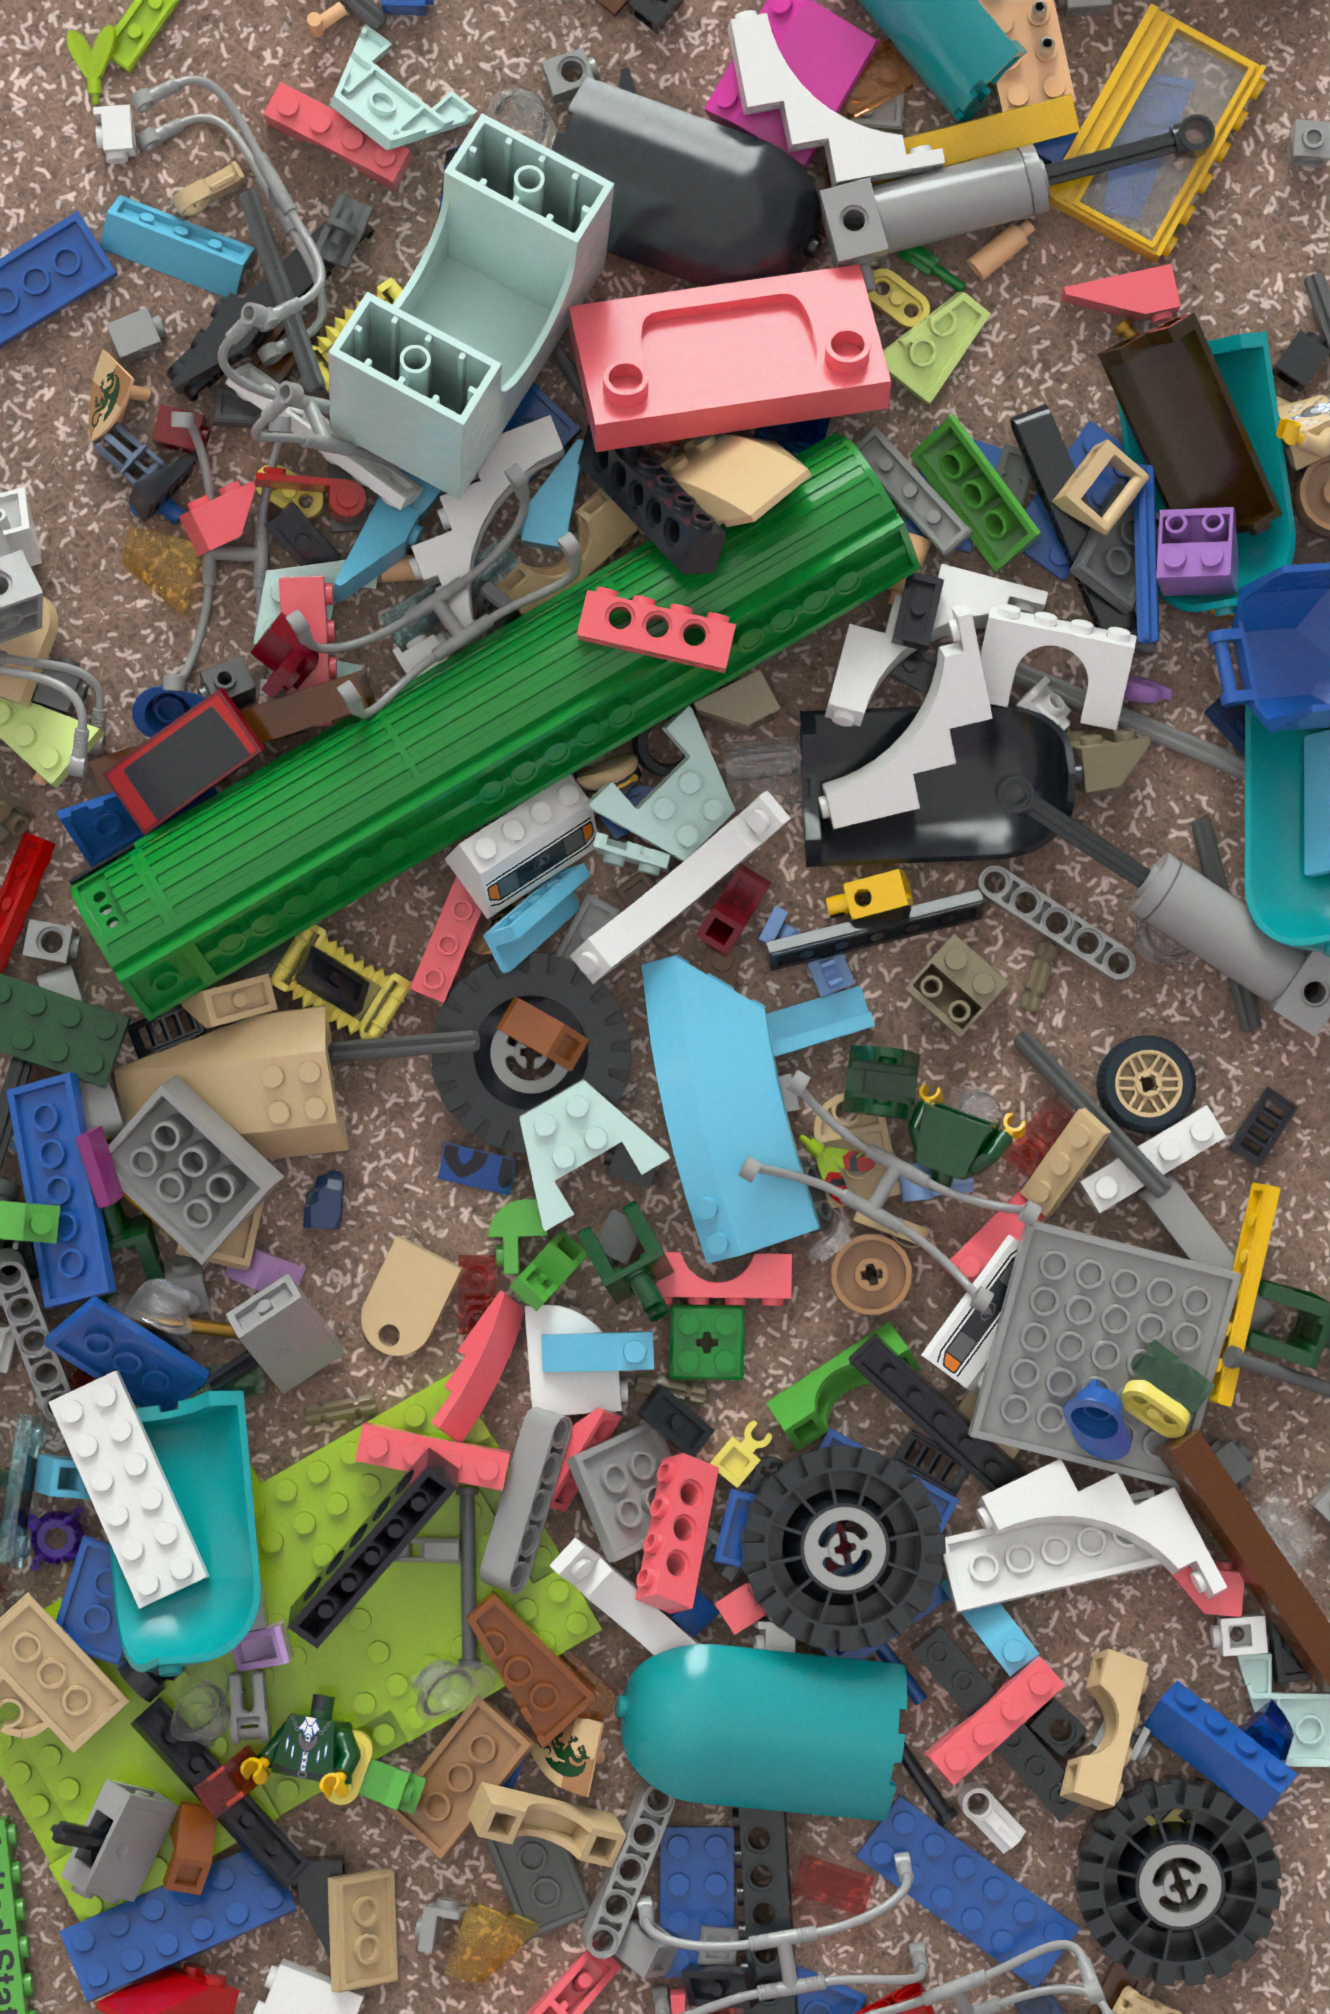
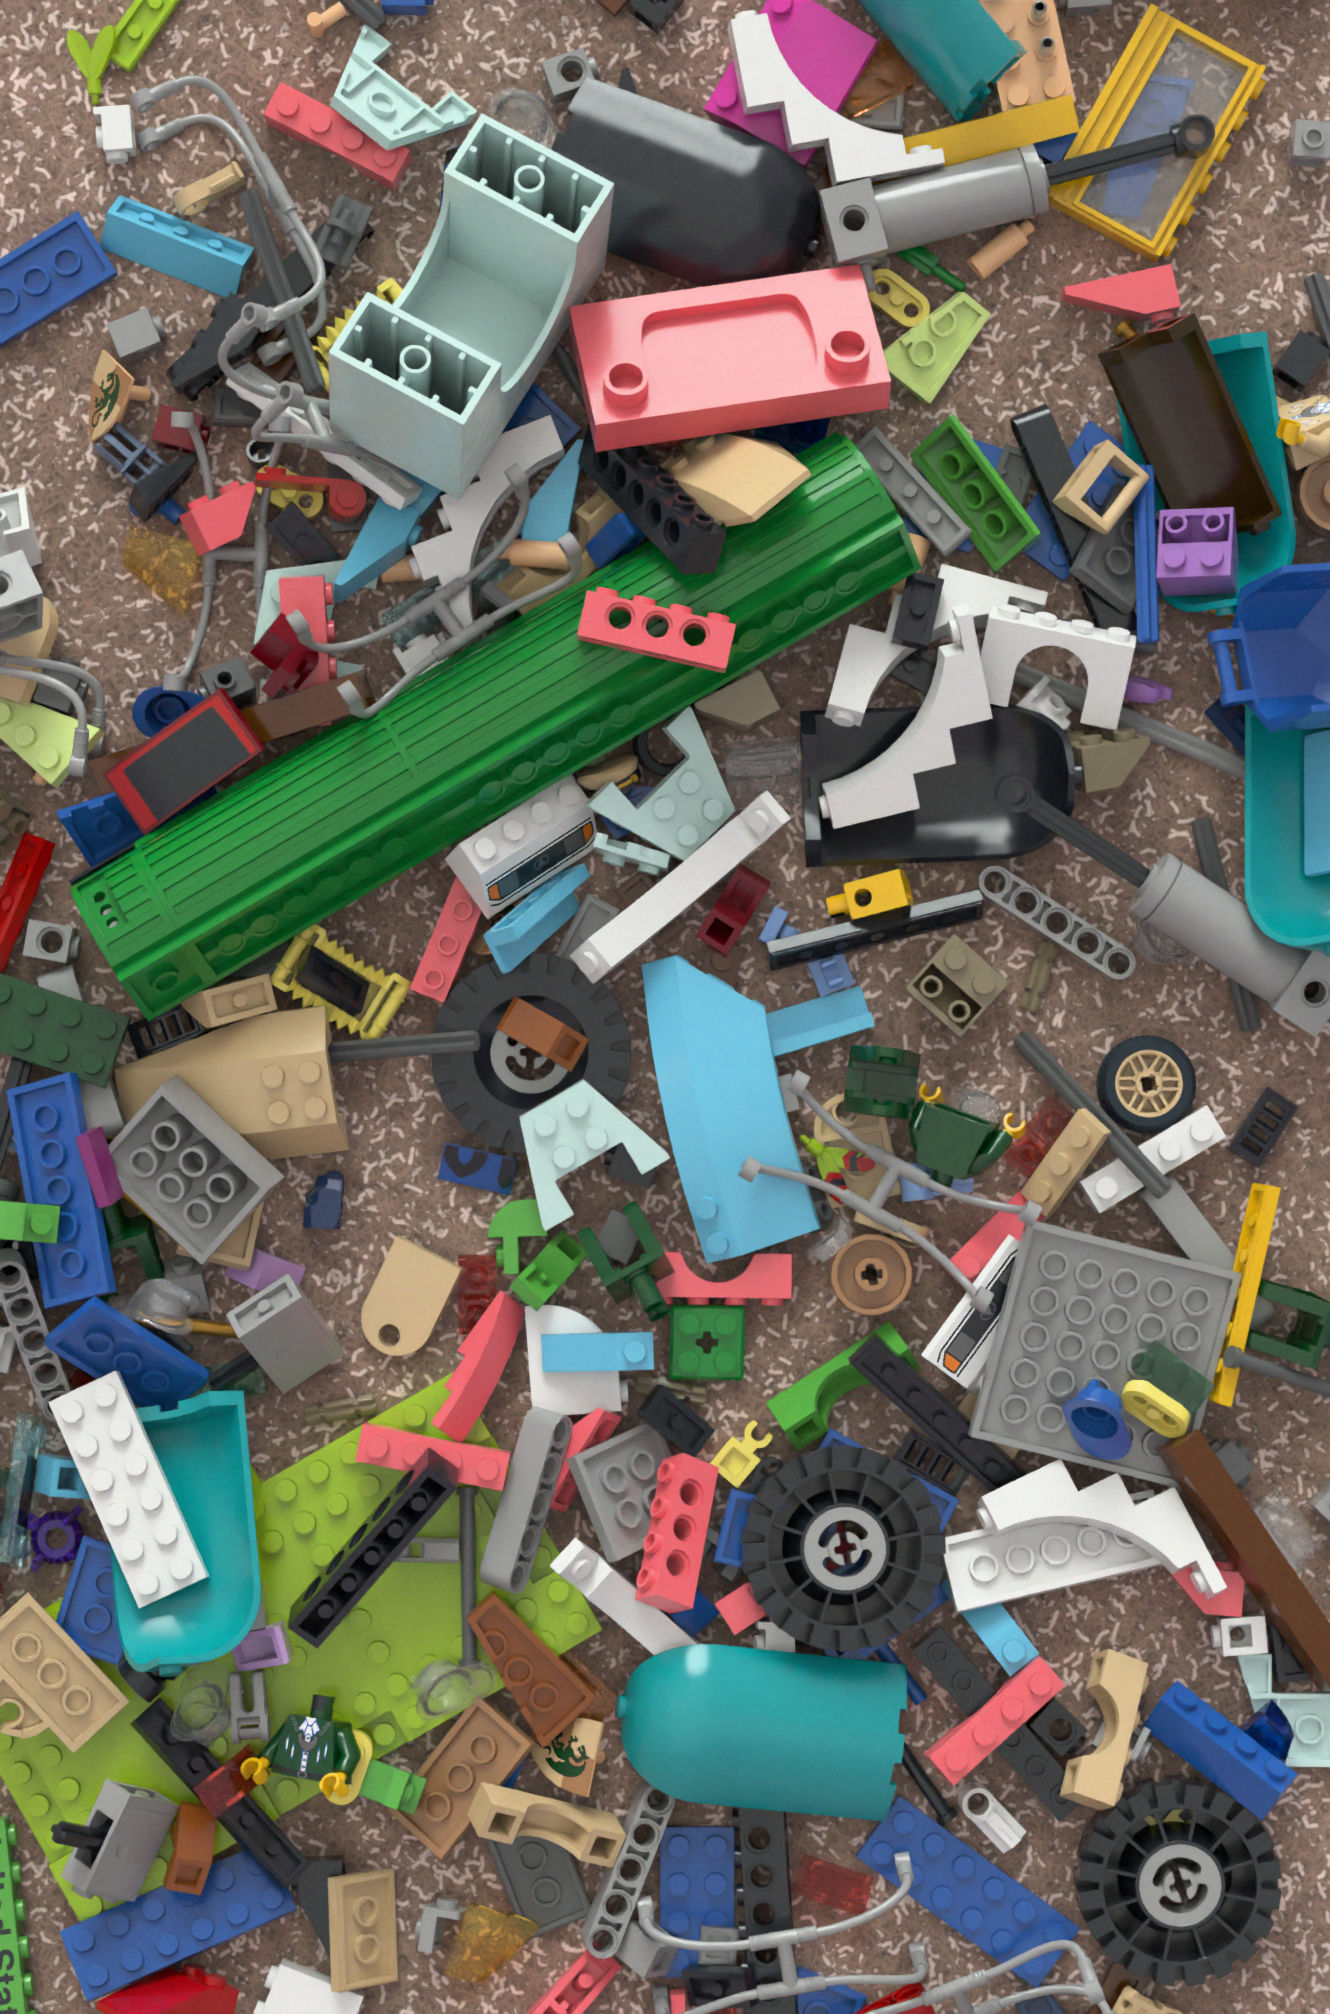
none -> black hinge [246,439,274,469]
none -> light nougat cylinder [498,539,570,570]
none -> blue slope [585,513,647,569]

